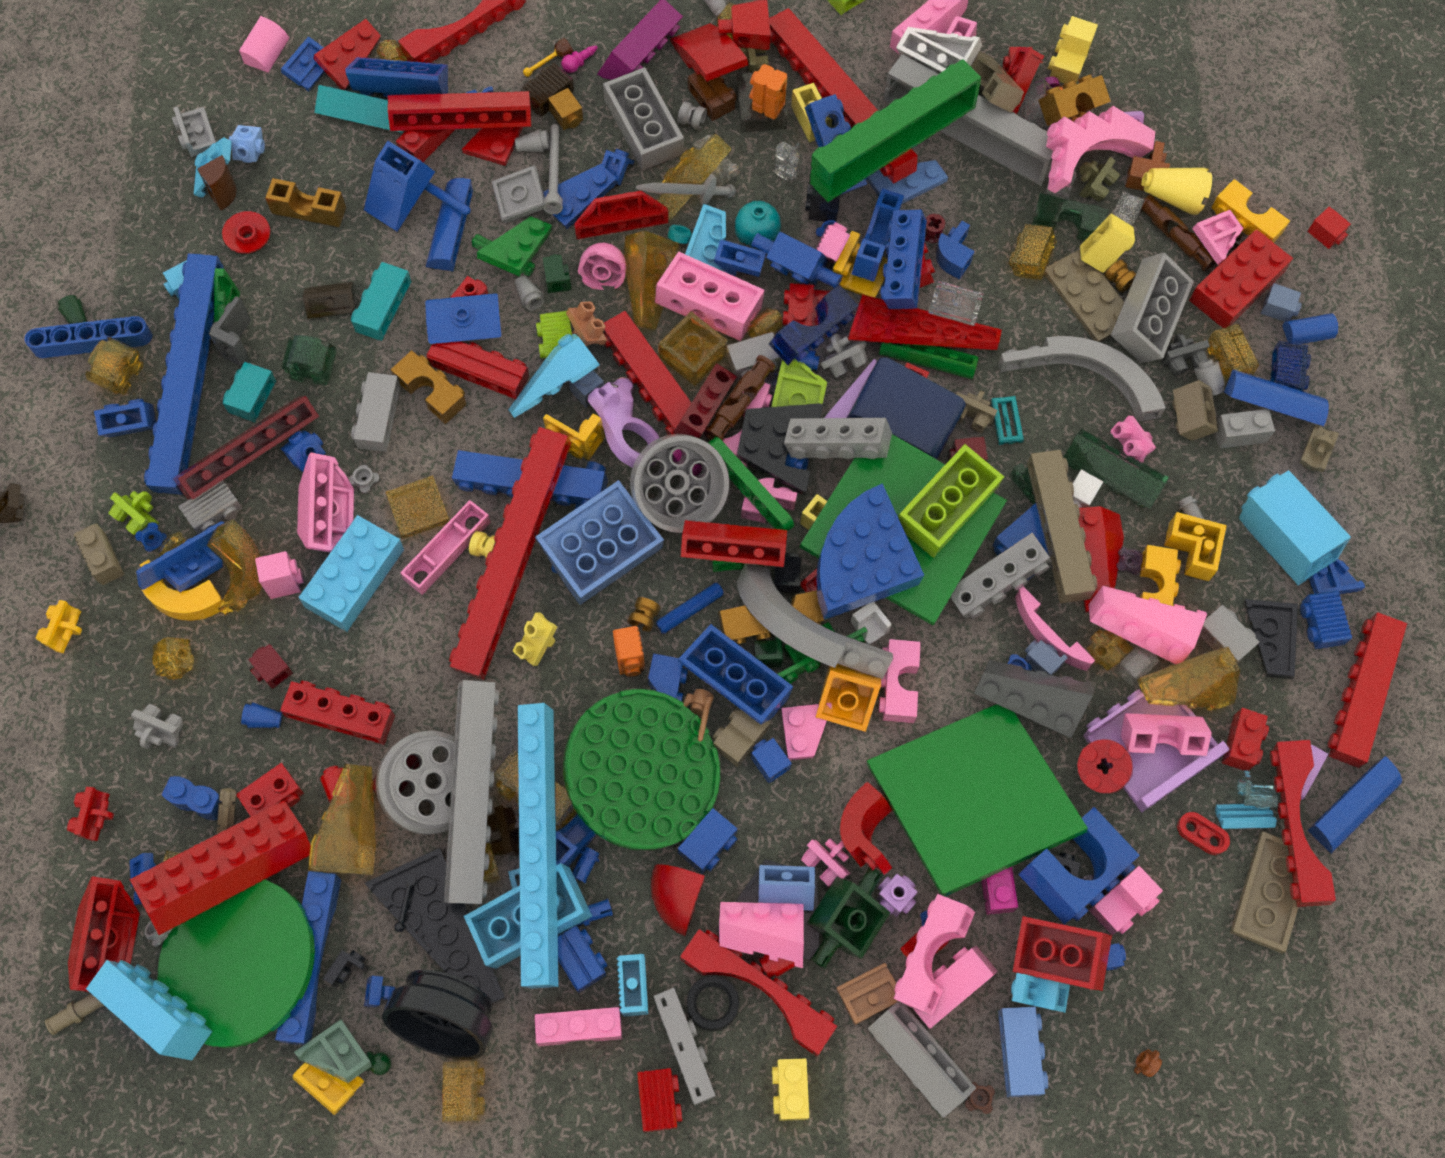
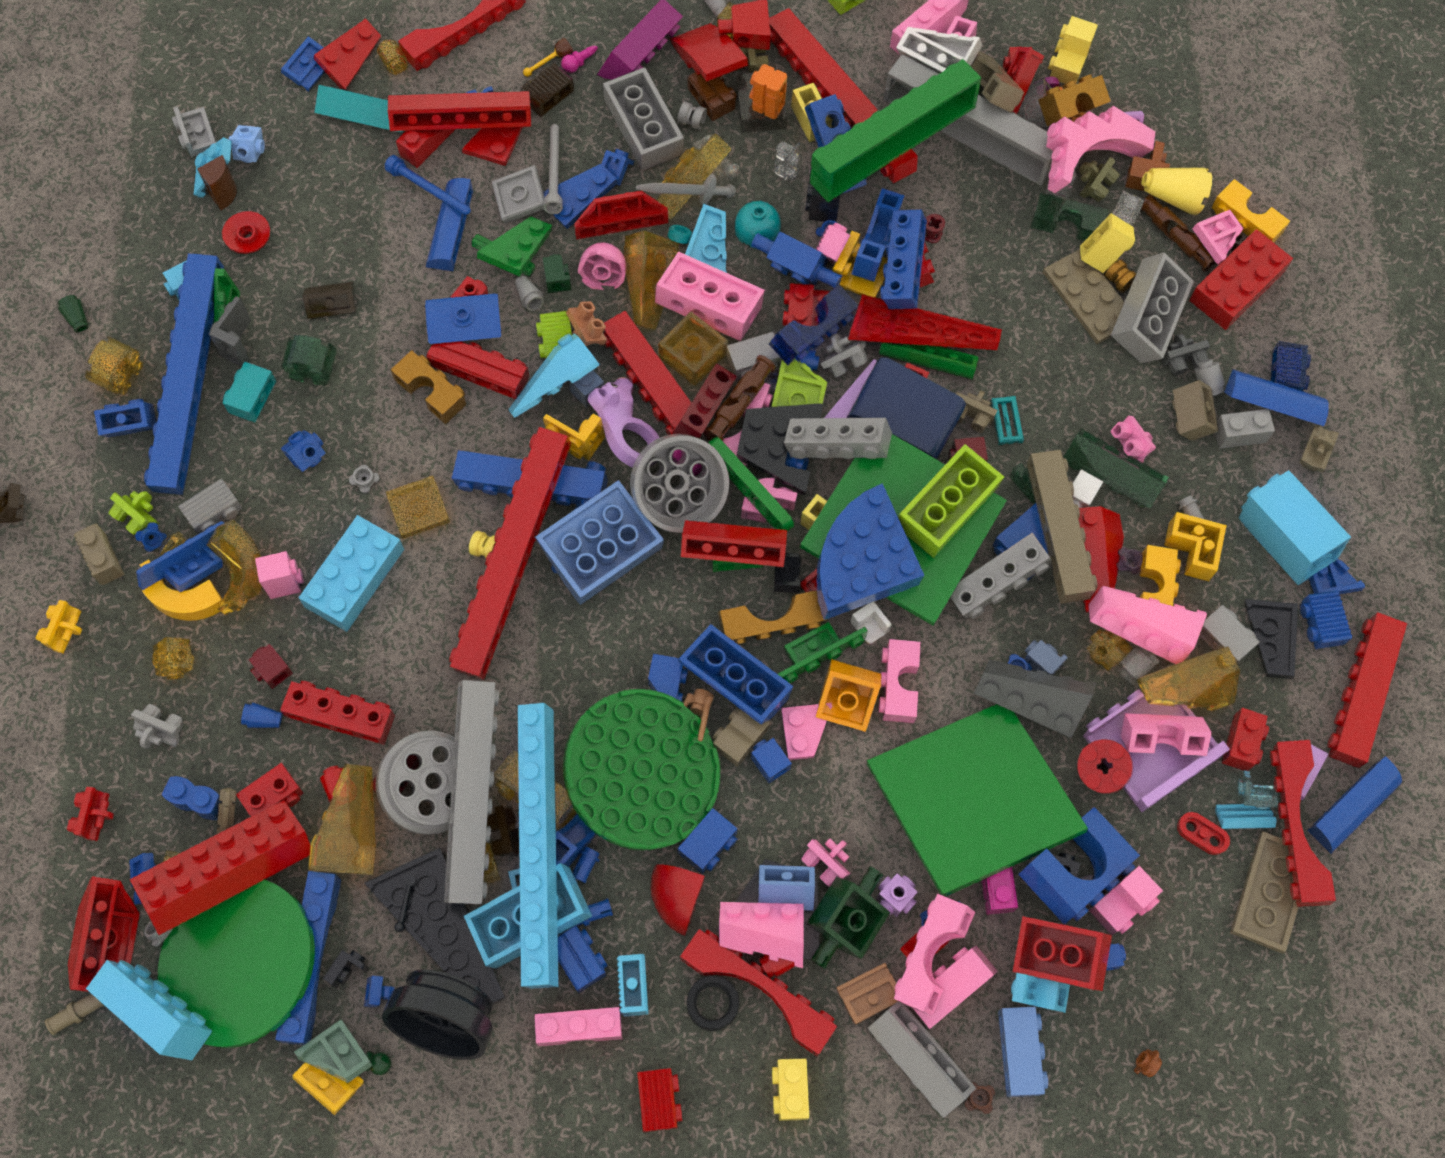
blue beam [24,316,153,358] -> none
dark red brick [172,396,319,500] -> none
bright pink brick [239,16,289,72] -> none
pearl gold arch [265,178,346,227] -> none
bright pink wedge [297,453,354,552] -> none
blue slope [345,57,448,97] -> none
teal brick [351,262,411,341] -> none
light grey brick [351,372,401,452] -> none
blue slope [364,141,435,232] -> none
bright pink piece [400,500,491,595] -> none
clear yellow brick [442,1061,485,1123] -> none
light yellow hips [513,612,557,666] -> none
light grey cone [515,129,550,152] -> none
pearl gold brick [548,88,583,130] -> none
orange brick [613,626,645,677] -> none
pearl gold wheel [627,597,661,632] -> none
light grey piece [653,988,716,1106] -> none
blue axle [656,583,723,633] -> none
blue slope [714,239,766,277] -> none
light grey arch [737,563,893,679] -> none
clear yellow brick [747,308,783,338] -> none
dark green panel [754,637,783,668] -> none
red arch [840,782,892,875] -> none
medium blue wing [867,160,948,204] -> none
clear hinge [928,281,984,326] -> none
blue brick [936,221,975,280] -> none
light grey arch [998,336,1166,422] -> none
clear yellow brick [1009,224,1057,280] -> none
bright pink slope [1015,586,1095,671] -> none
clear yellow brick [1208,324,1259,382] -> none
sand blue brick [1261,283,1302,322] -> none
blue brick [1282,313,1338,346] -> none
red brick [1307,206,1351,249] -> none

